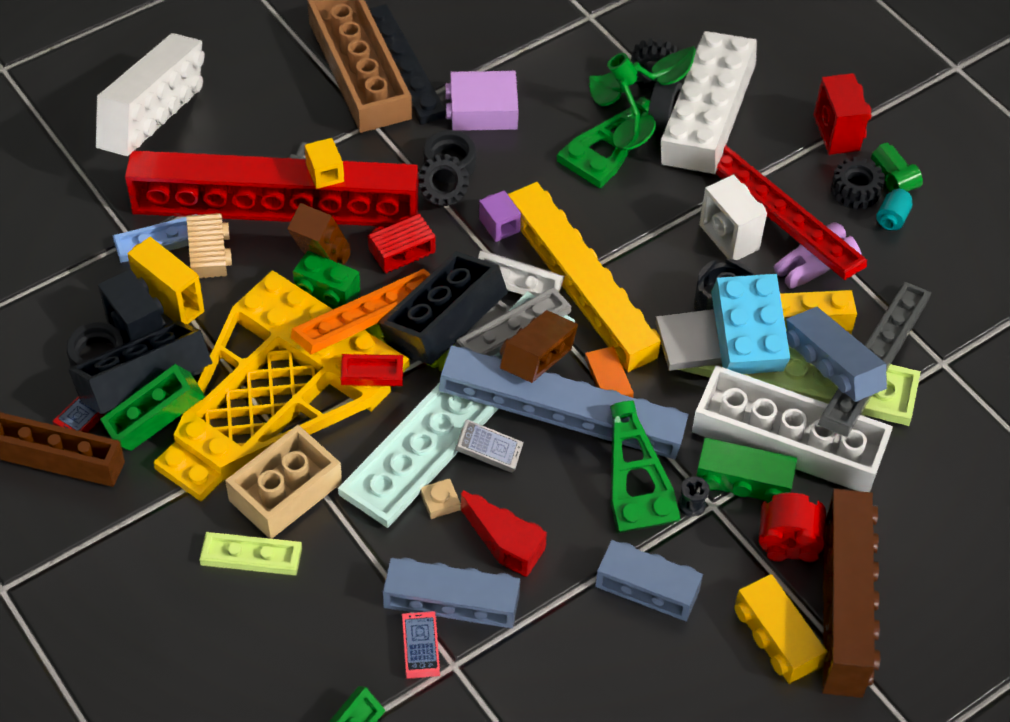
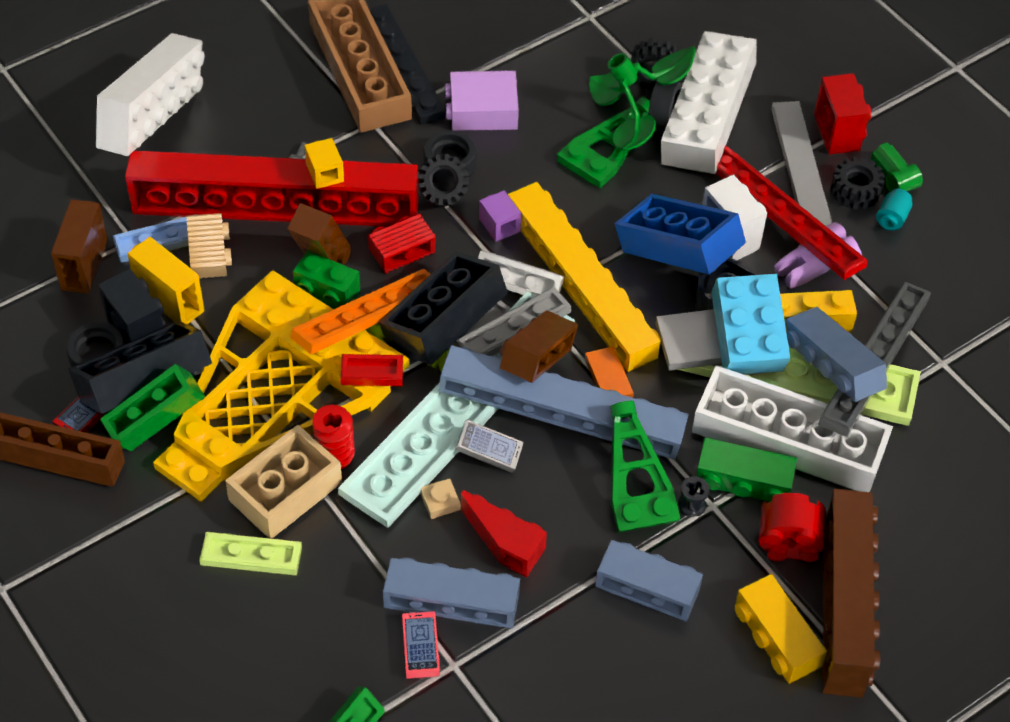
none -> reddish brown brick [51,199,108,294]
none -> red piece [312,405,355,469]
none -> blue brick [614,194,746,274]
none -> light grey tile [771,101,832,226]

